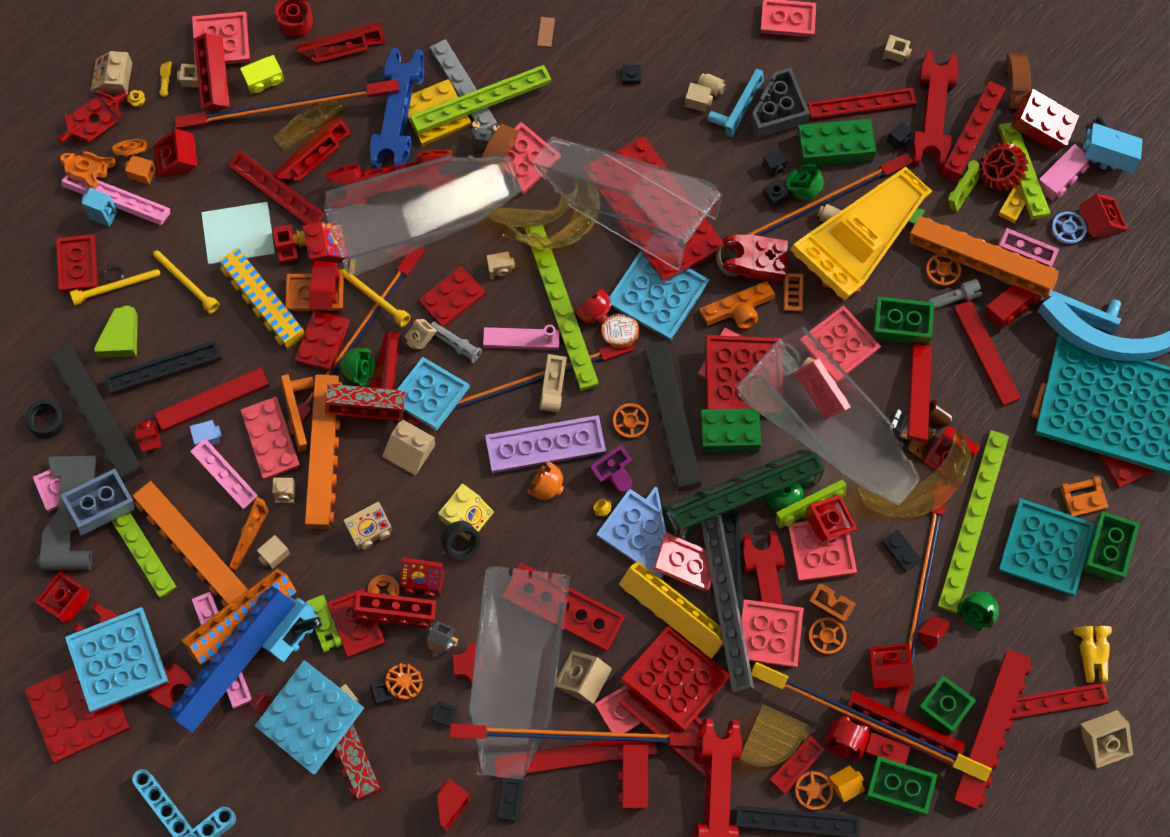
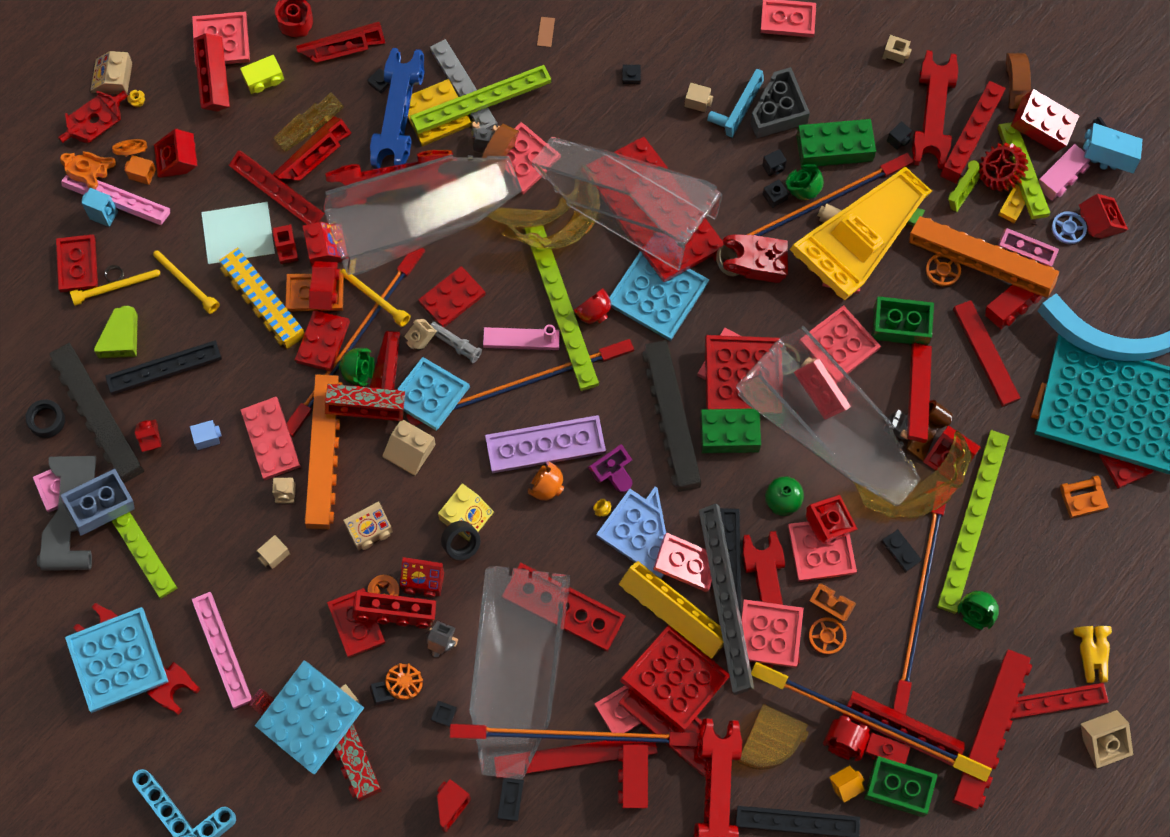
red plate [25,667,131,763] -> none
red slope [35,571,89,623] -> none
orange brick [133,481,248,607] -> none
red tile [155,368,270,432] -> none
yellow piece [159,61,172,97] -> none
blue brick [168,585,295,733] -> none
piece [175,79,400,130] -> none
tan brick [177,64,199,88] -> none
orange brick [181,568,297,665] -> none
bright pink piece [190,439,258,509] -> none
orange wing [229,497,269,571] -> none
medium azure piece [262,596,322,662] -> none
orange piece [281,374,315,452] -> none
yellow plate [294,230,306,248] -> none
lime plate [306,595,343,653] -> none
red brick [453,643,483,687] -> none
tan brick [487,251,515,280] -> none
tan plate [539,354,567,413] -> none
tan slope [554,651,612,704] -> none
tile [601,313,639,348] -> none
orange wheel [613,403,649,439] -> none
dark green window [662,449,825,540] -> none
tan brick [698,73,726,97] -> none
orange plate [699,281,775,329] -> none
red plate [769,736,826,794] -> none
lime plate [776,479,847,528] -> none
orange slope [783,273,804,312] -> none
orange wheel [795,771,833,810] -> none
red tile [807,87,916,121] -> none
red slope [870,643,914,689] -> none
green brick [916,675,976,735] -> none
red tile [917,616,950,650] -> none
light grey piece [929,279,982,309] -> none
teal plate [998,498,1095,597] -> none
medium azure piece [1044,291,1121,334] -> none
green brick [1082,511,1140,583] -> none

